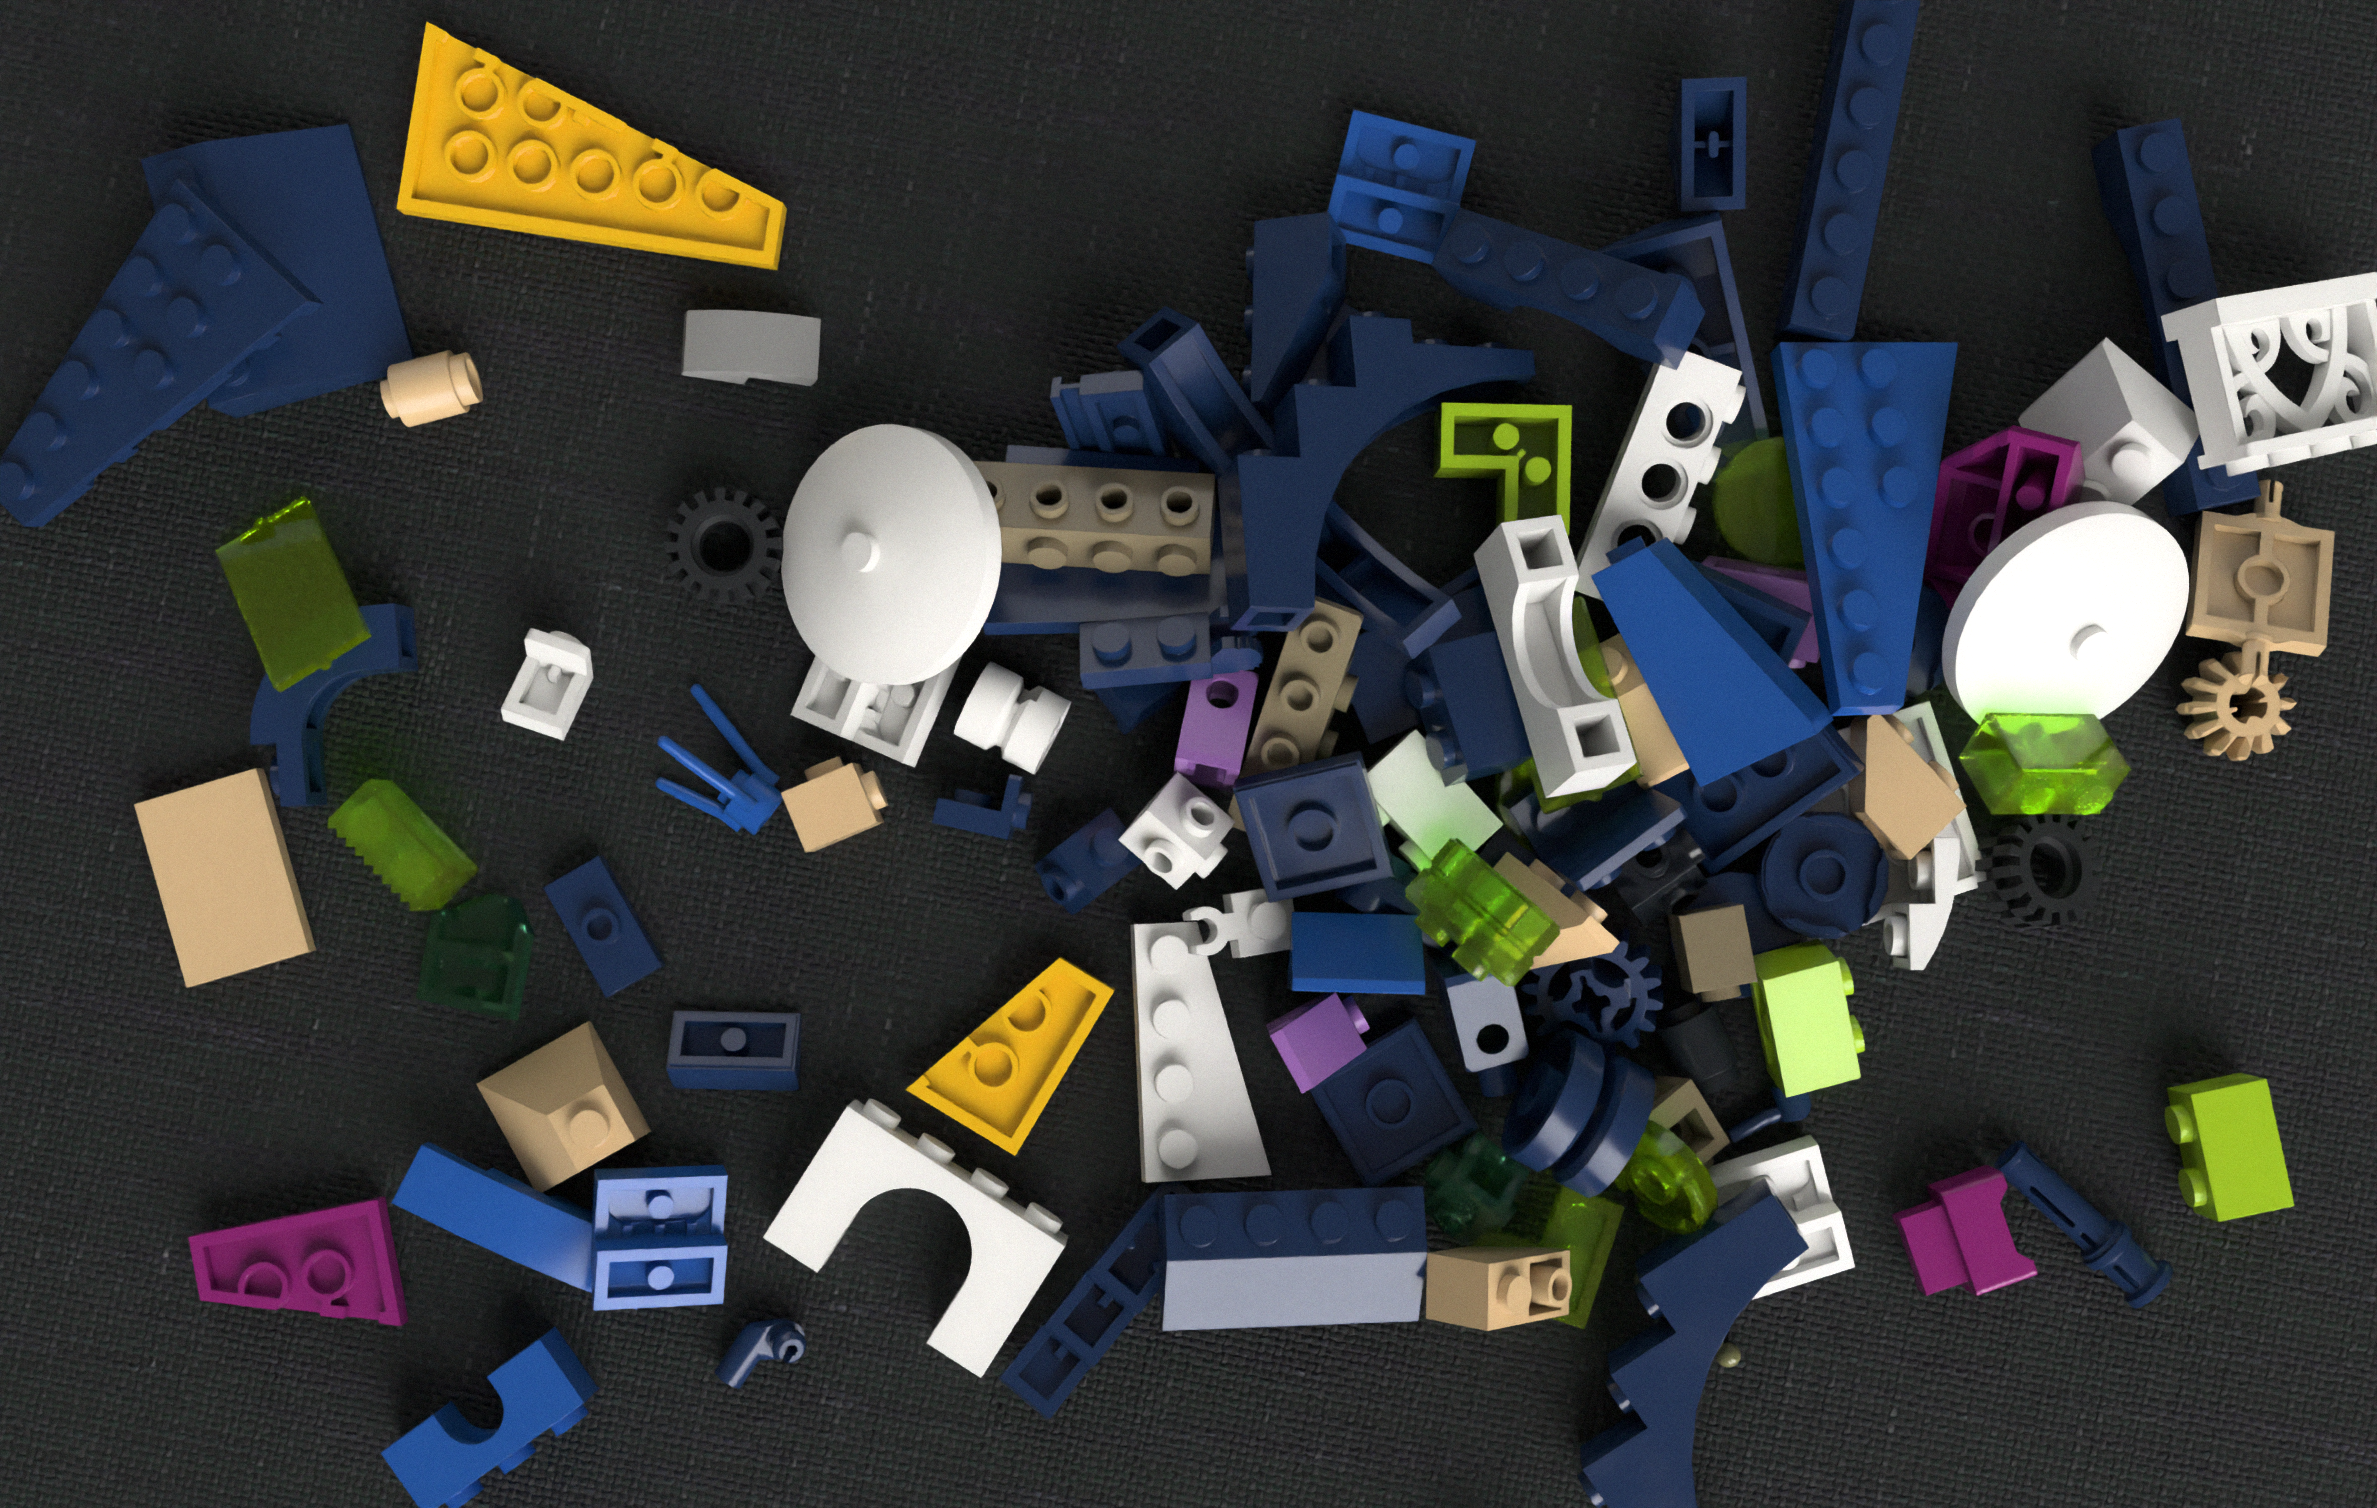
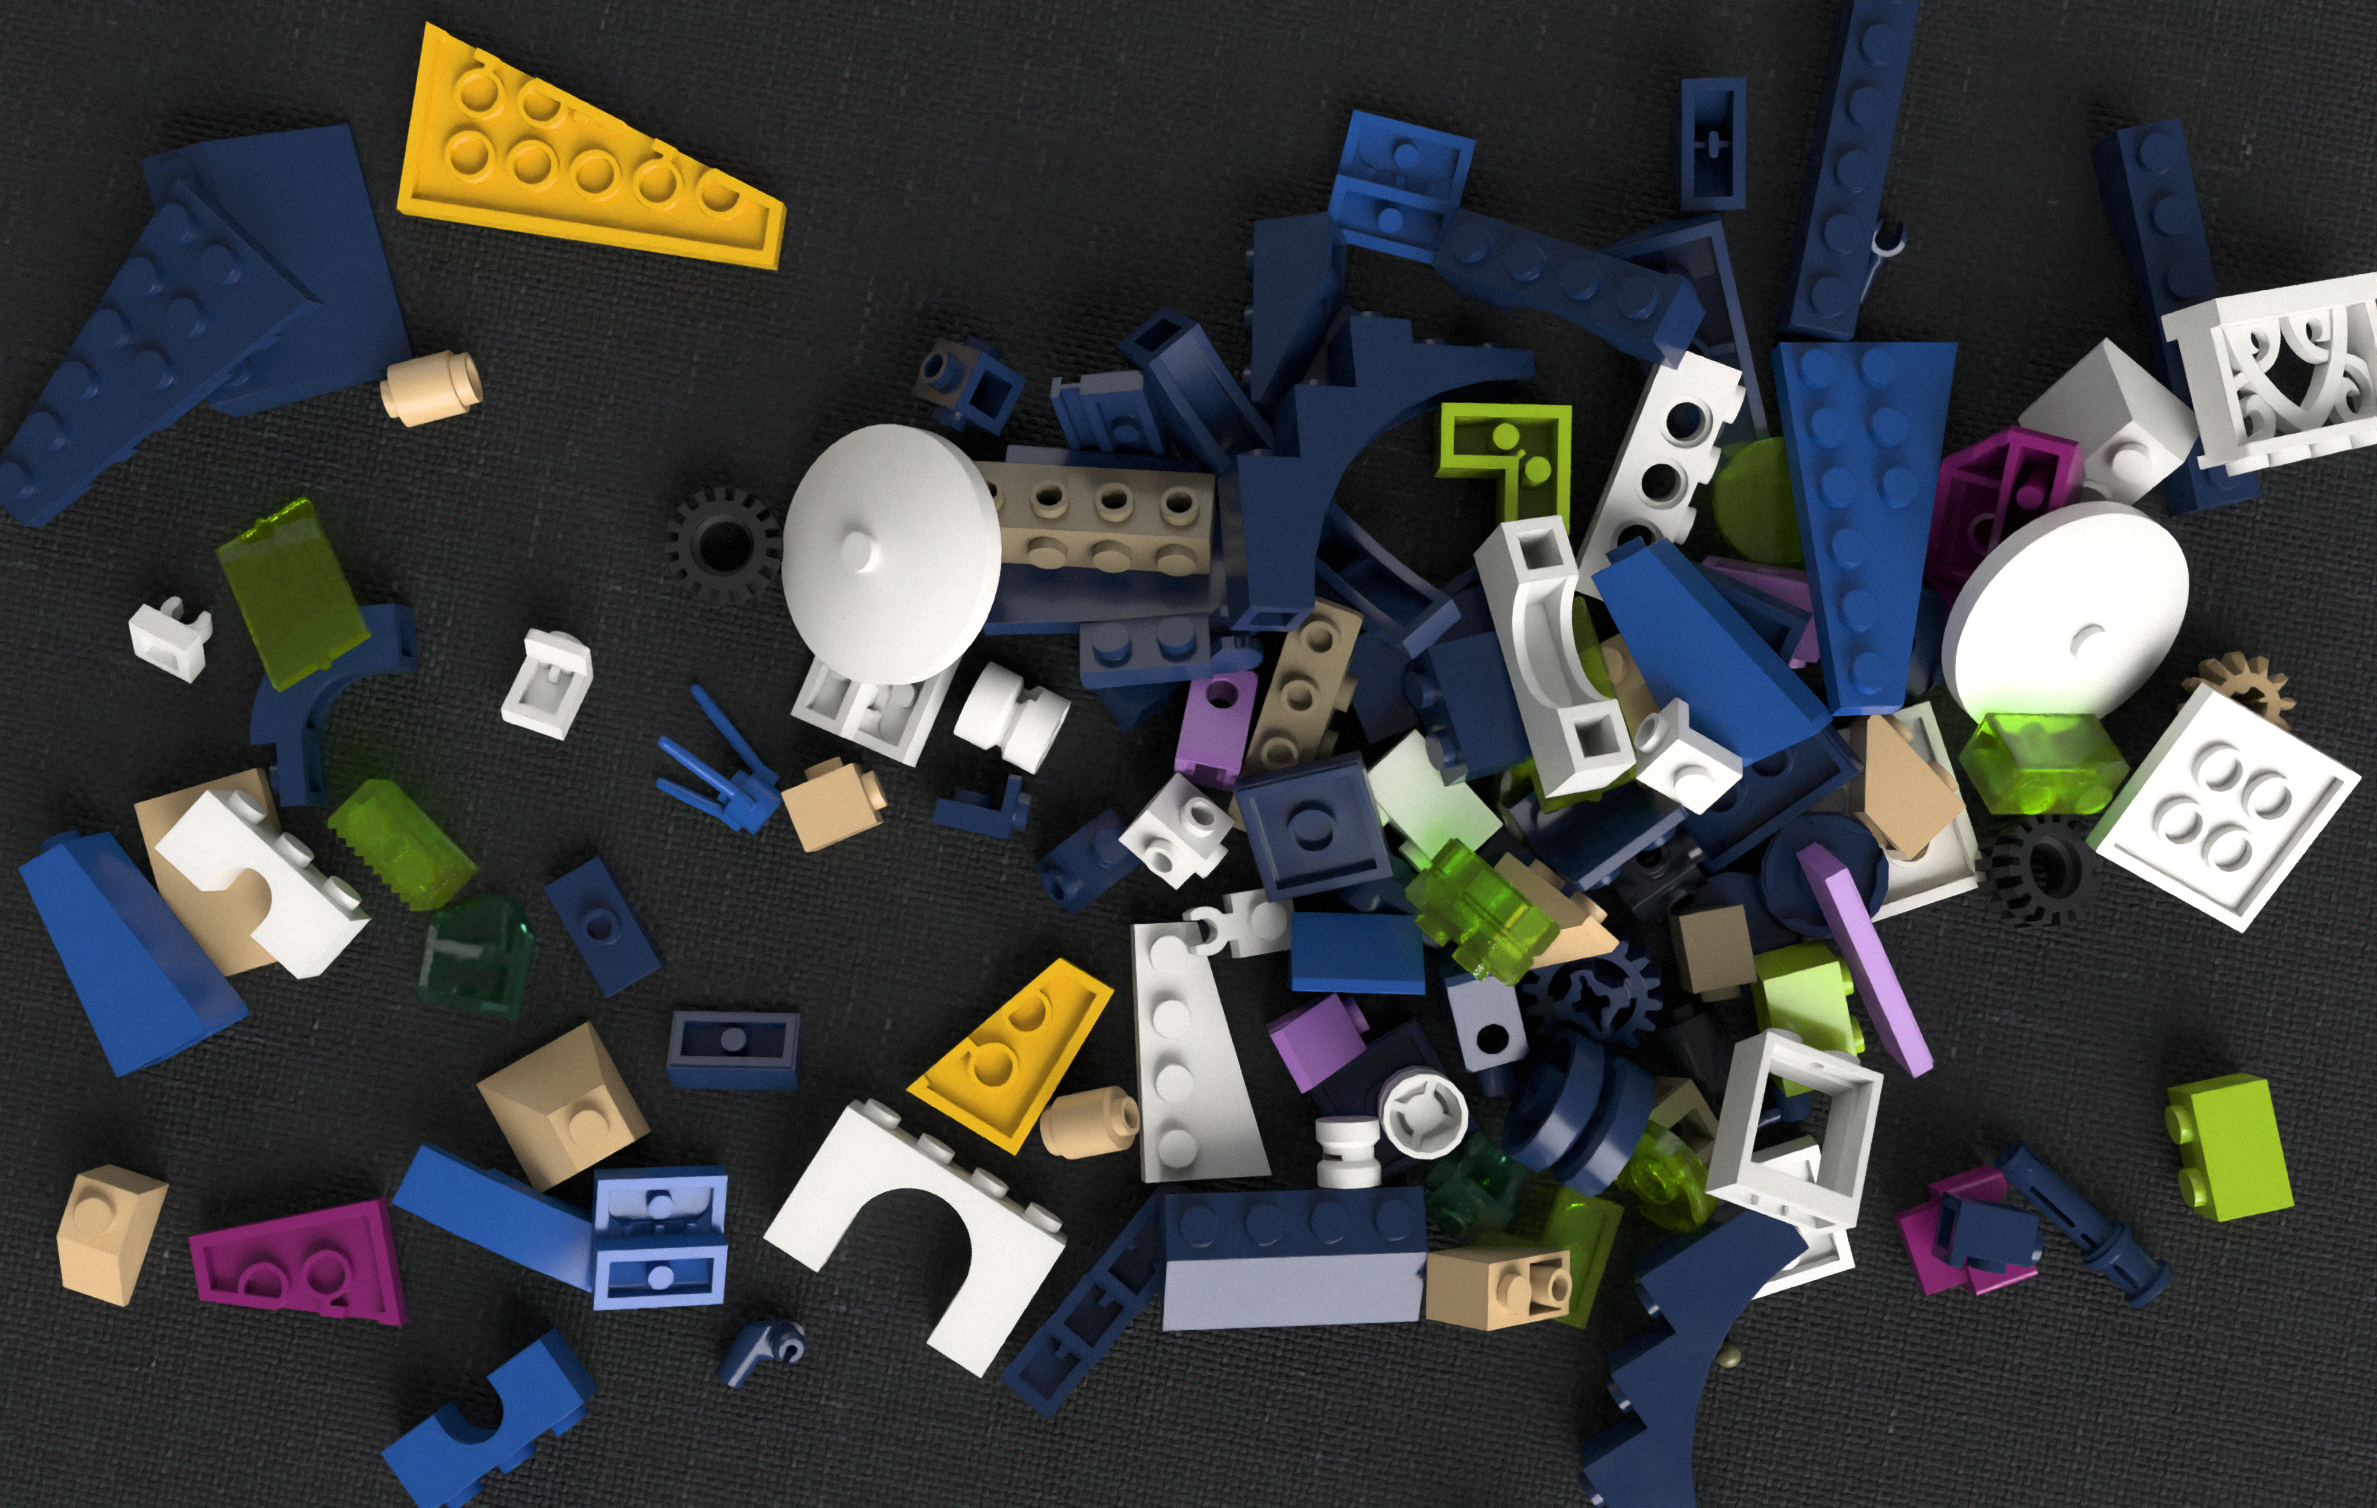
light grey slope [681,310,821,386] -> none
white slope [1883,837,1960,970] -> none
tan plate [2185,480,2335,686] -> none
none -> blue slope [18,830,250,1078]
none -> tan slope [56,1164,169,1307]
none -> white tile [128,596,213,683]
none -> white arch [154,789,371,979]
none -> dark blue brick [910,336,1027,437]
none -> tan brick [1040,1086,1140,1160]
none -> white wheel [1316,1115,1382,1189]
none -> white wheel [1377,1065,1469,1159]
none -> white bracket [1634,697,1743,815]
none -> white window [1704,1028,1884,1235]
none -> tile [1796,842,1934,1079]
none -> dark blue hand [1860,211,1907,305]
none -> dark blue brick [1931,1191,2044,1274]
none -> white plate [2085,682,2362,933]

